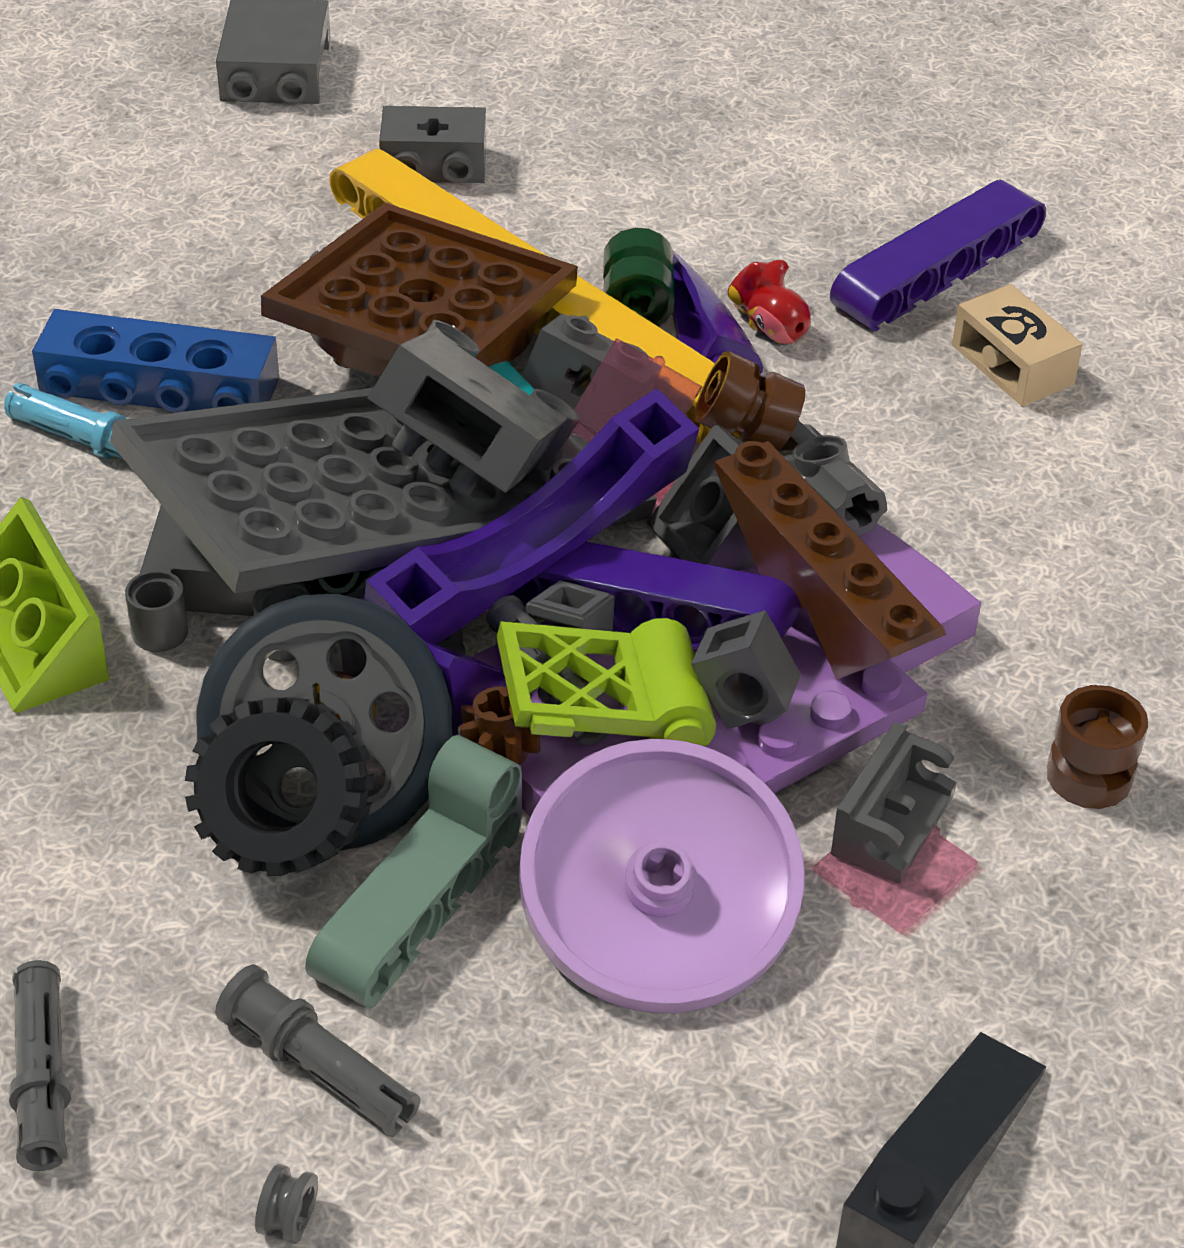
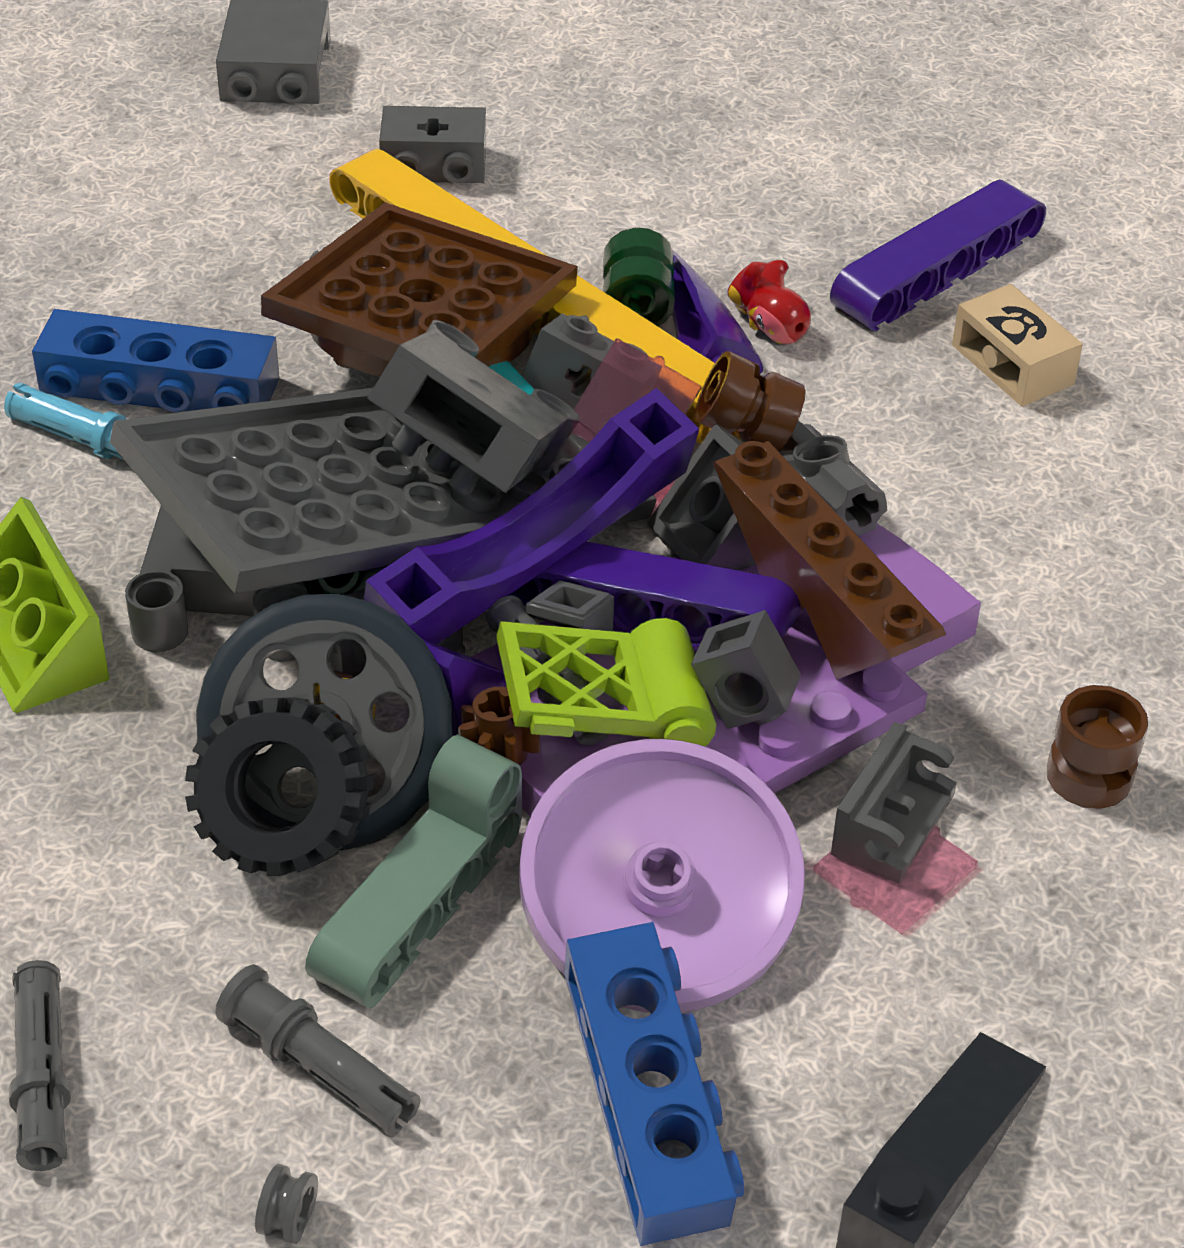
none -> blue brick [564,921,744,1246]

